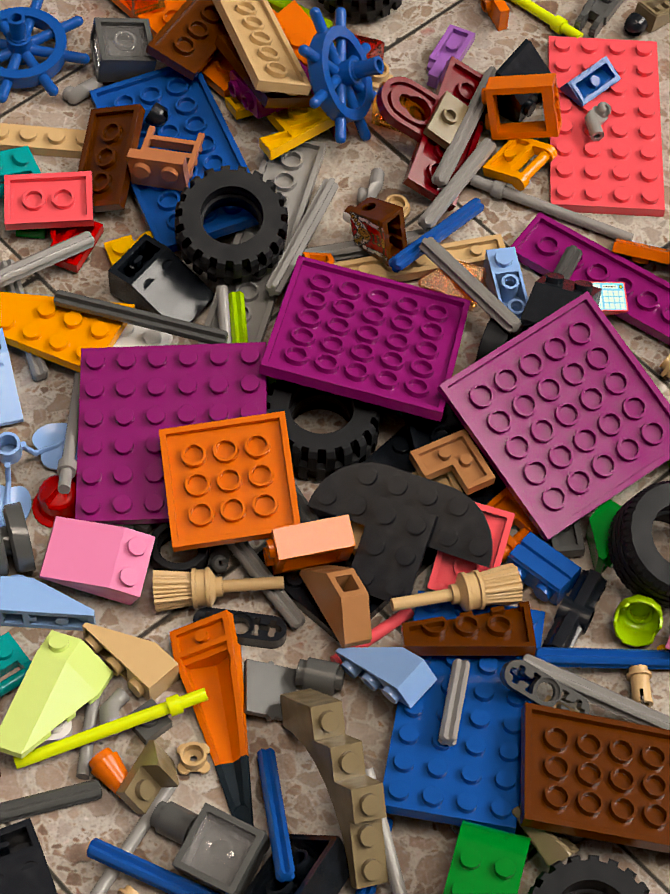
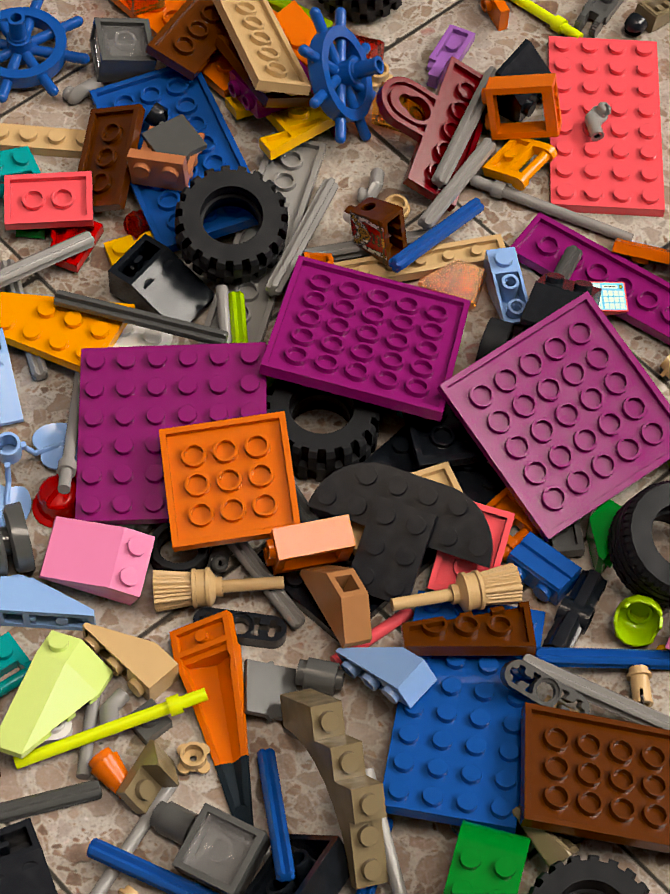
medium nougat plate [409,429,496,495] -> none
light grey axle [419,237,521,334] -> none
plate [423,91,469,149] -> none
light grey axle [438,658,470,747] -> none
blue slope [560,56,621,107] -> none
none -> clear red plate [123,210,149,238]
none -> dark grey piece [141,114,207,160]

